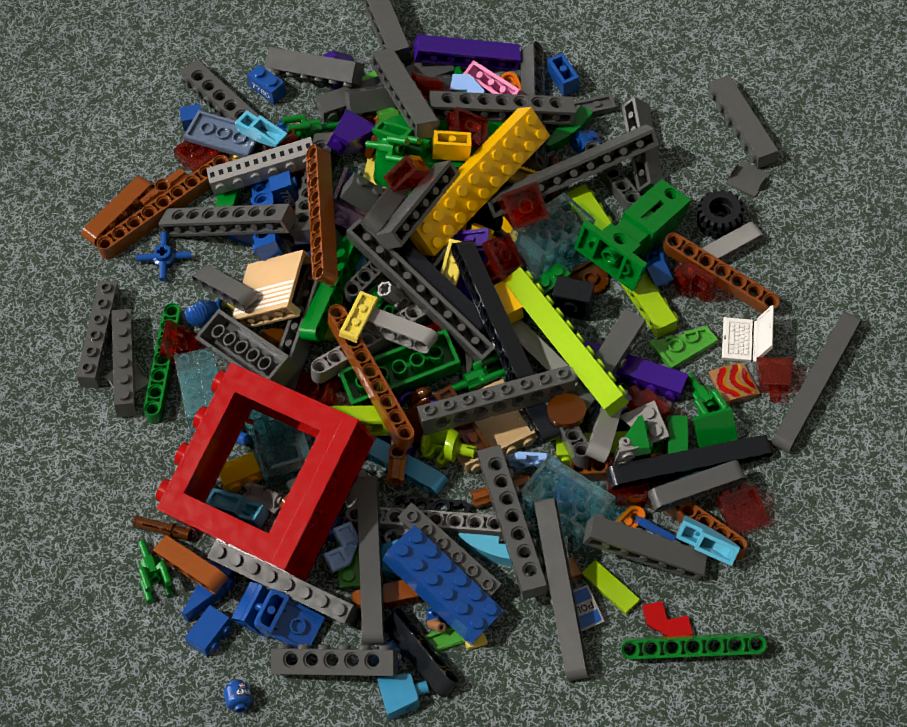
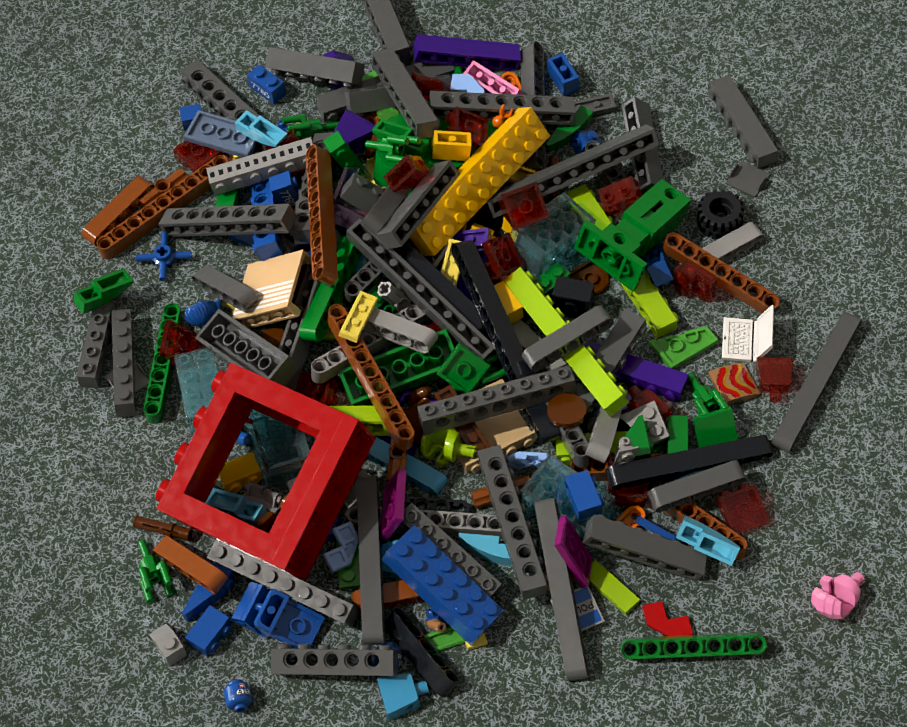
none -> green slope [74,268,134,314]
none -> light grey slope [149,624,187,667]
none -> reddish brown plate [255,511,277,533]
none -> green brick [323,131,370,178]
none -> magenta tile [380,468,406,540]
none -> green tile [436,342,491,394]
none -> orange arm [492,104,513,128]
none -> dark grey beam [522,305,614,372]
none -> magenta tile [554,515,593,588]
none -> blue brick [565,470,604,521]
none -> clear red brick [598,176,642,215]
none -> bright pink piece [811,572,865,619]

